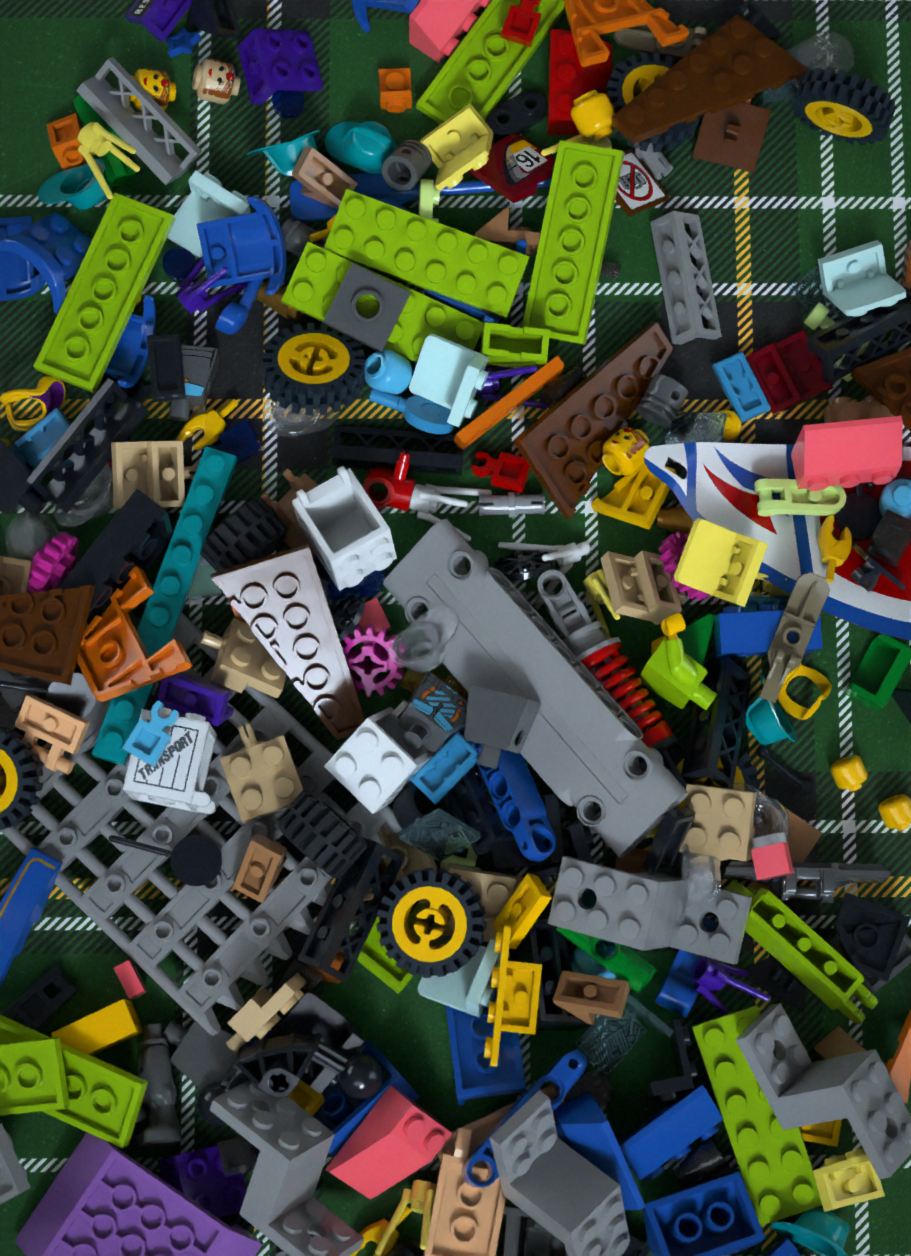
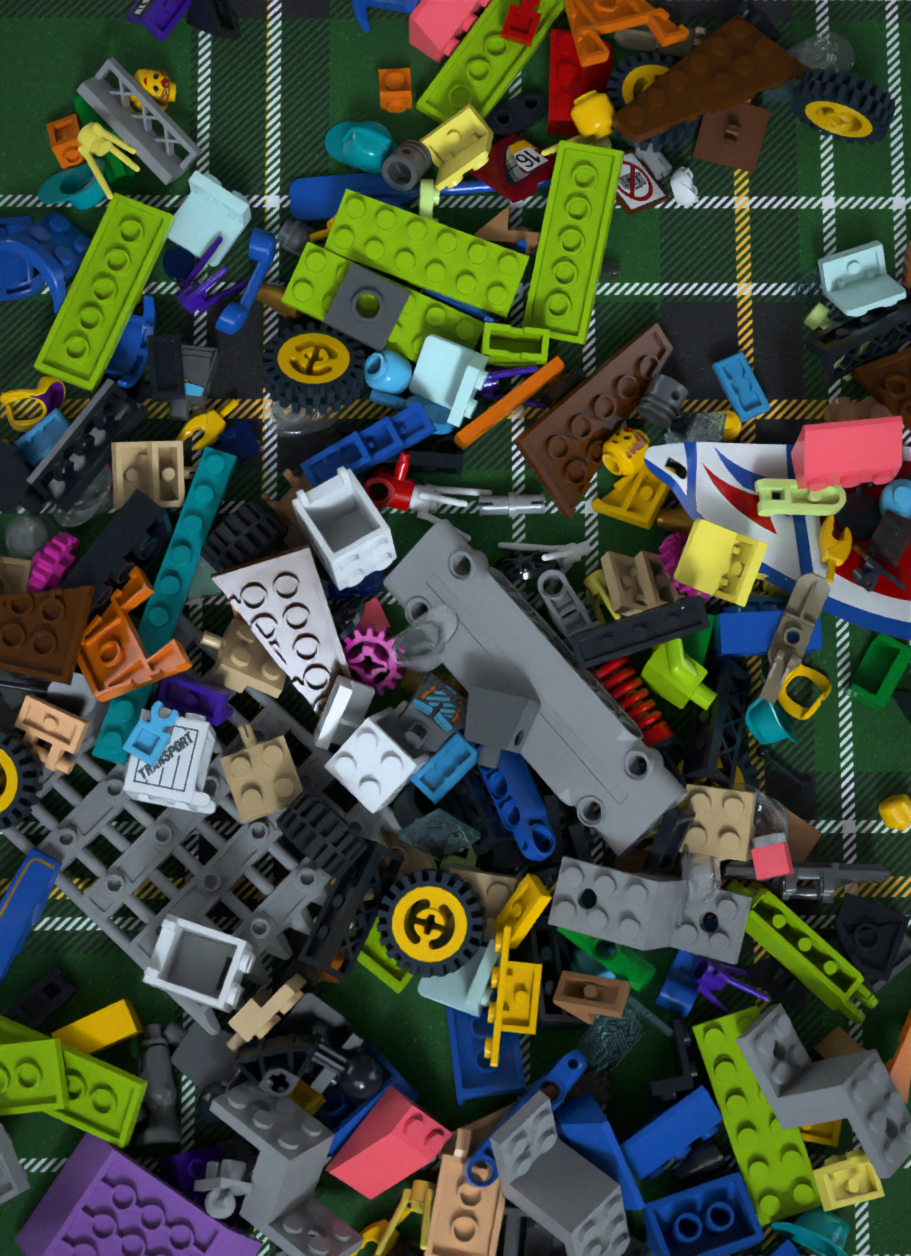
black piece [109,835,222,886] -> none
coral piece [114,960,147,1000] -> none
blue piece [165,27,202,58] -> none
tan head [192,58,241,104] -> none
blue piece [196,196,287,295] -> none
medium nougat slope [233,832,287,904] -> none
dark purple bracket [237,28,323,105] -> none
teal piece [246,130,321,177] -> none
clear blue tile [272,90,304,119] -> none
medium nougat slope [291,147,357,210] -> none
red plate [471,452,531,493] -> none
light grey fence [650,211,722,345] -> none
dark red slope [746,330,834,415] -> none
yellow piece [830,755,868,792] -> none
none -> white container [143,914,256,1013]
none -> light grey hips [193,1159,253,1219]
none -> blue slope [300,401,437,488]
none -> white panel [313,675,375,750]
none -> black fence [570,592,711,670]
none -> white plate [670,167,699,207]

